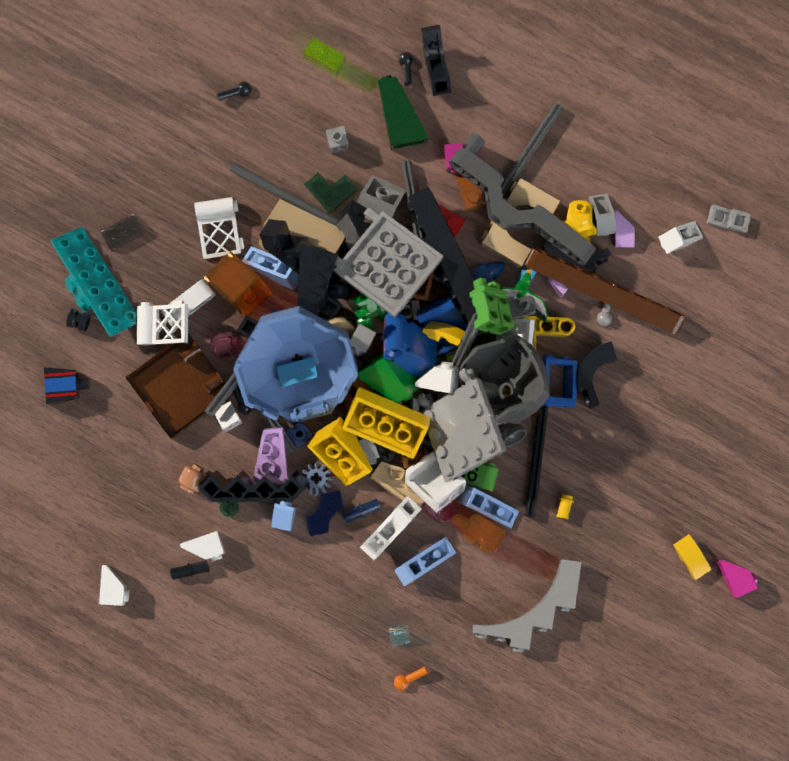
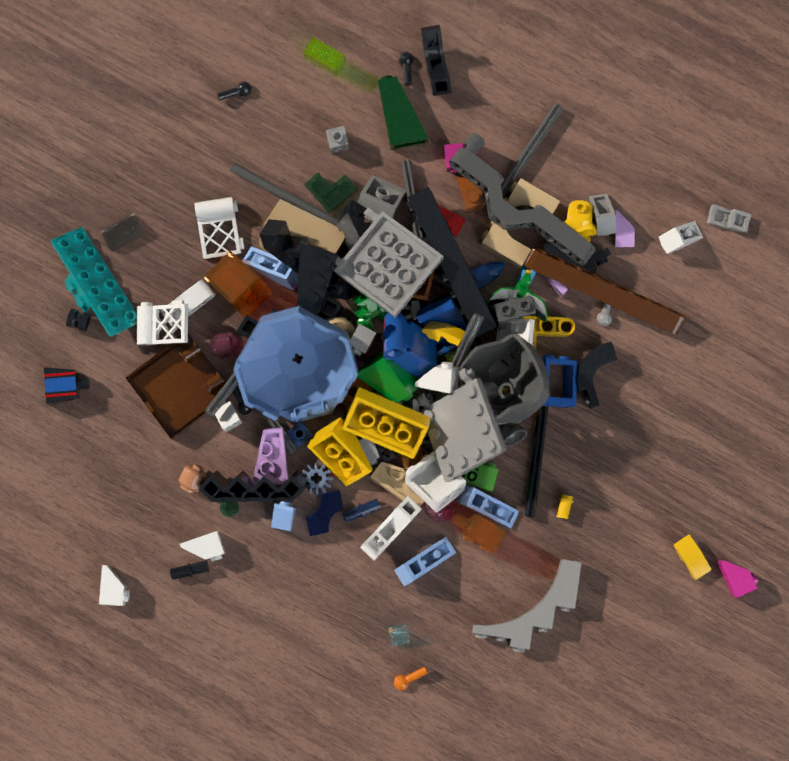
dark azure slope [277,356,319,387] -> none
bright green hips [469,278,514,335] -> none

